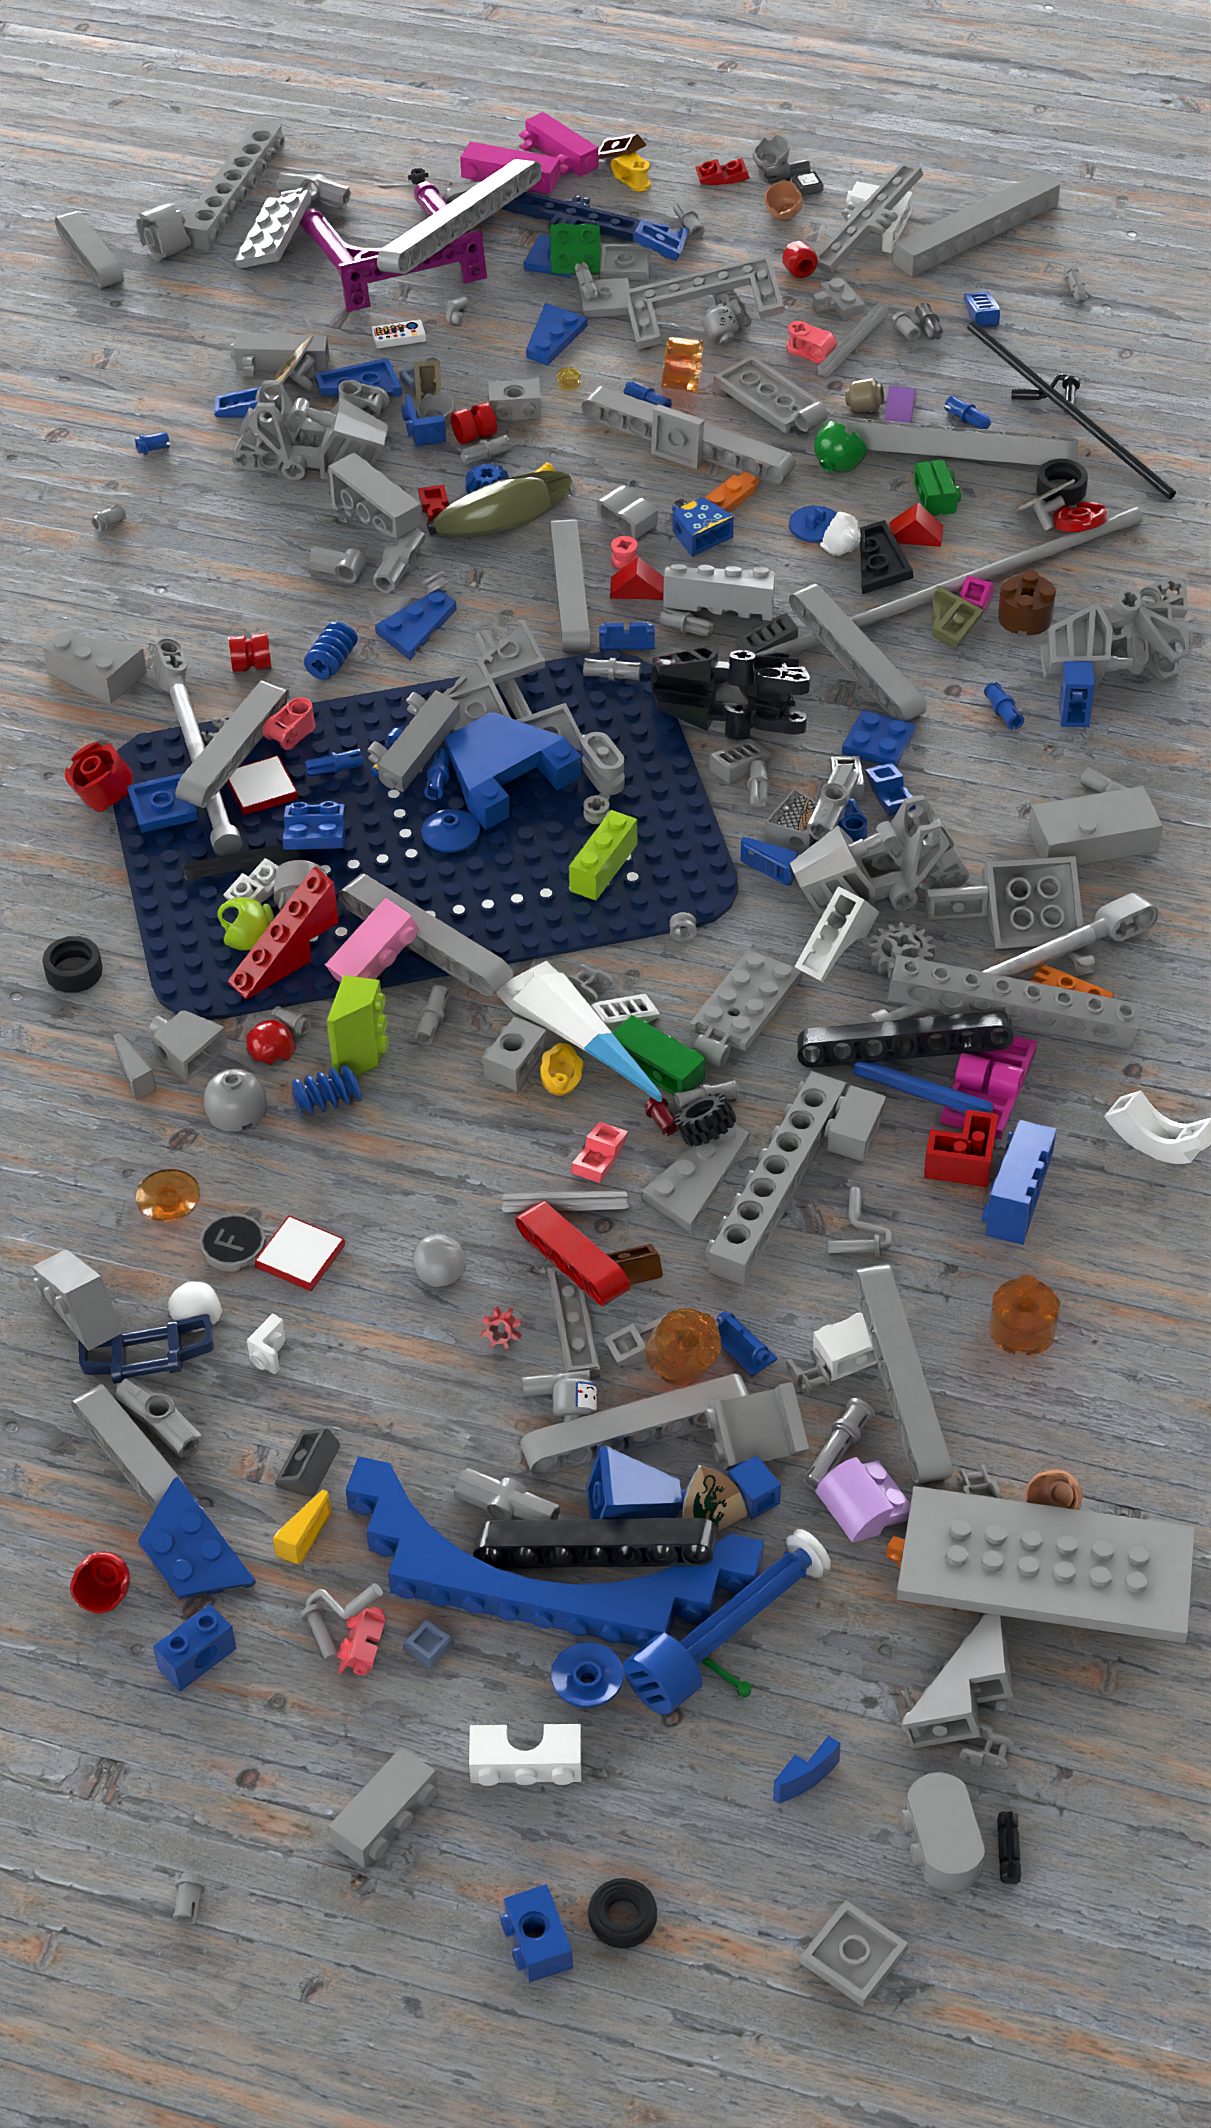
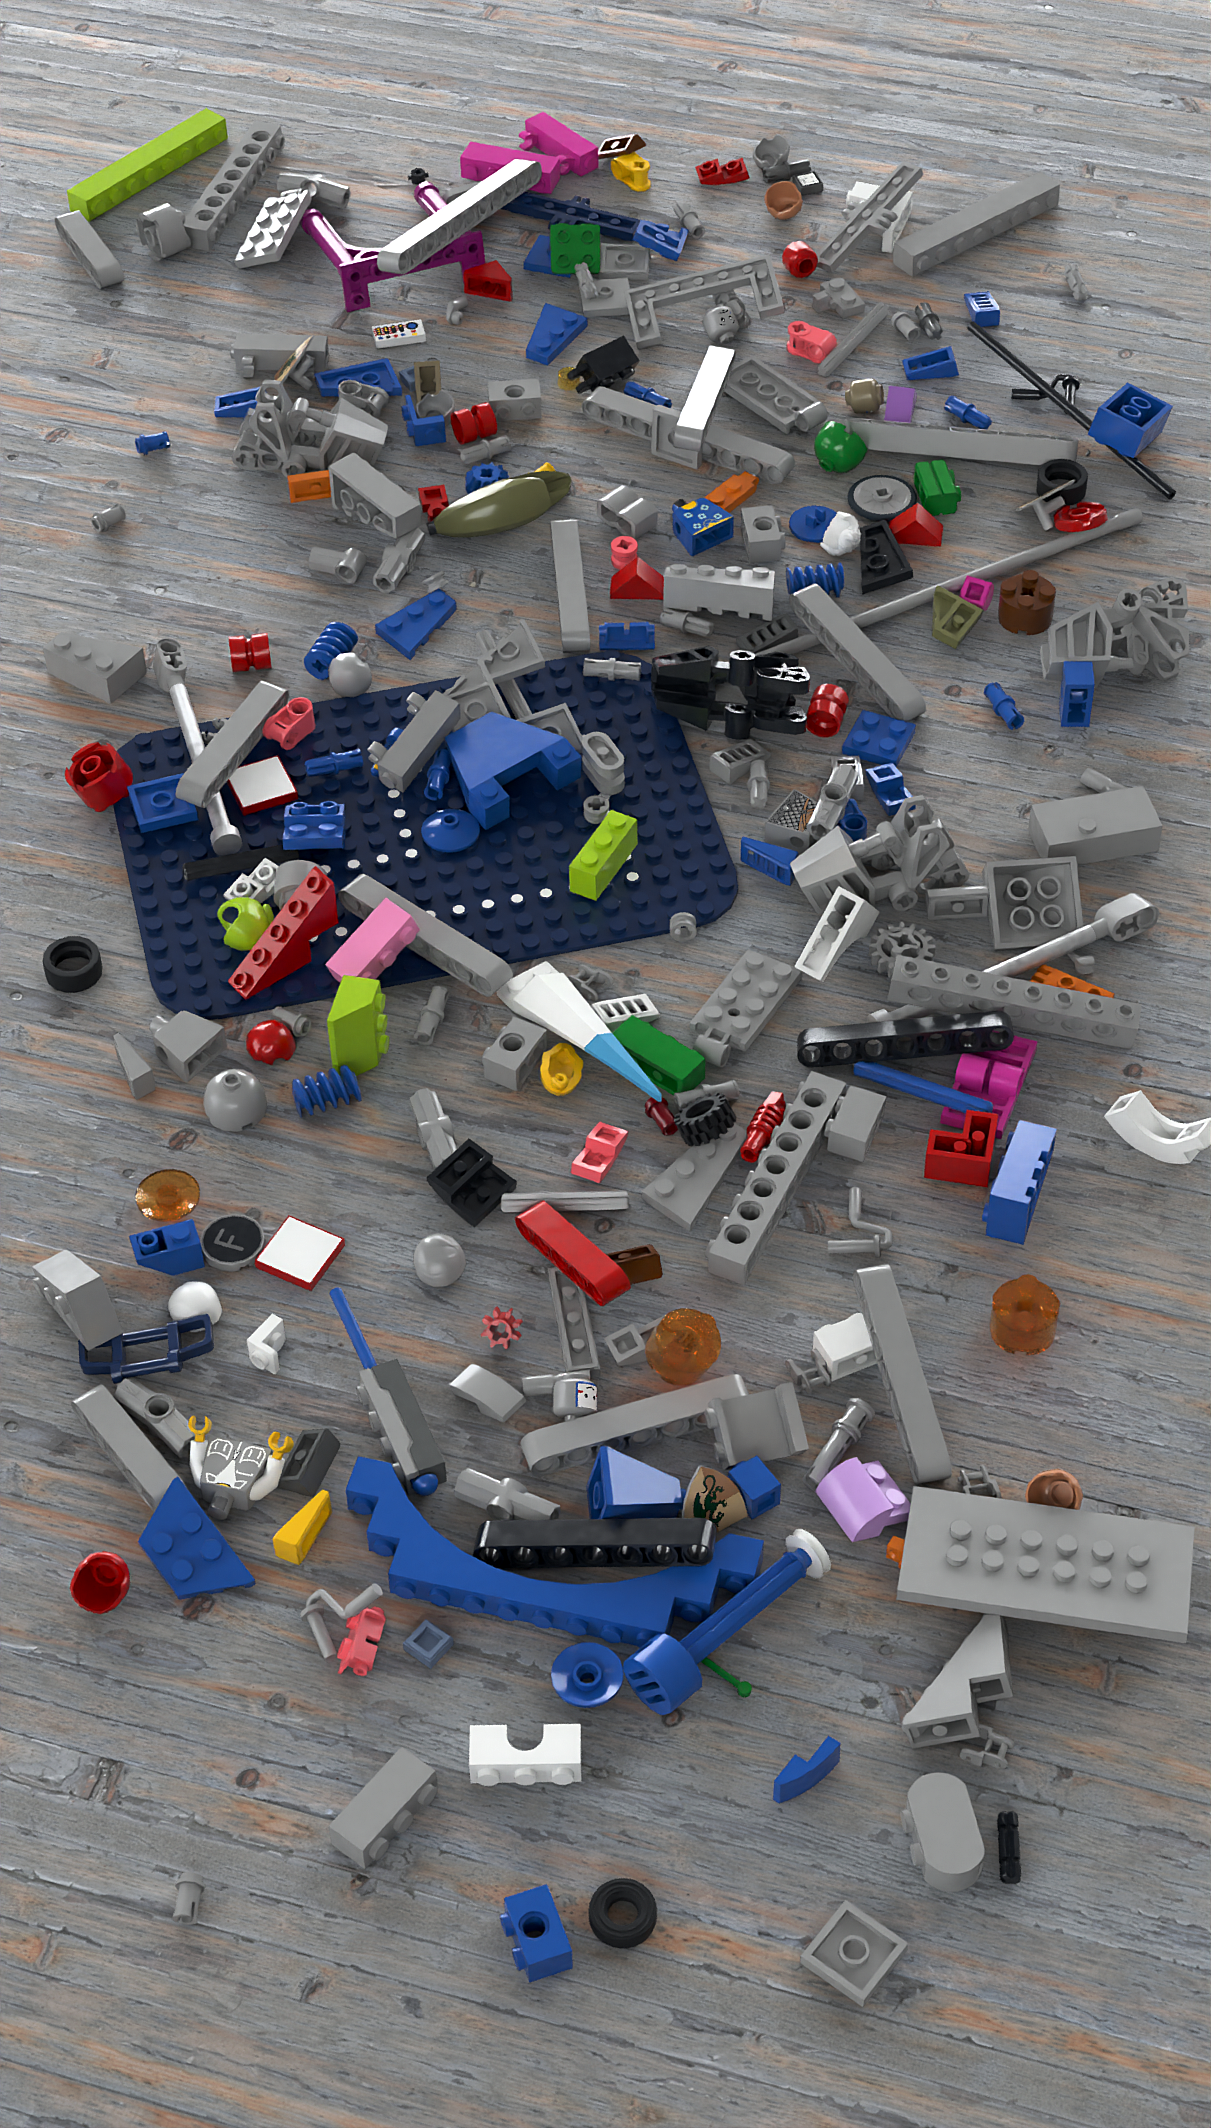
blue brick [153,1604,237,1691] -> none
clear orange brick [661,336,704,392] -> none
blue hinge [708,1311,778,1377] -> none
none -> lime brick [67,108,228,222]
none -> blue slope [129,1219,205,1276]
none -> torso [188,1415,294,1520]
none -> orange hinge [287,470,331,503]
none -> light grey hair [328,653,372,697]
none -> piece [329,1287,447,1496]
none -> light grey piece [410,1088,457,1170]
none -> black slope [426,1138,517,1228]
none -> light grey slope [449,1364,526,1423]
none -> red slope [463,260,513,302]
none -> black hinge [567,335,640,394]
none -> beam [673,345,736,452]
none -> red hinge [740,1091,786,1163]
none -> light grey brick [741,505,786,563]
none -> blue piece [786,563,844,598]
none -> red wheel [806,684,849,738]
none -> light grey wheel [847,475,917,521]
none -> blue slope [902,346,959,380]
none -> blue brick [1087,382,1173,458]

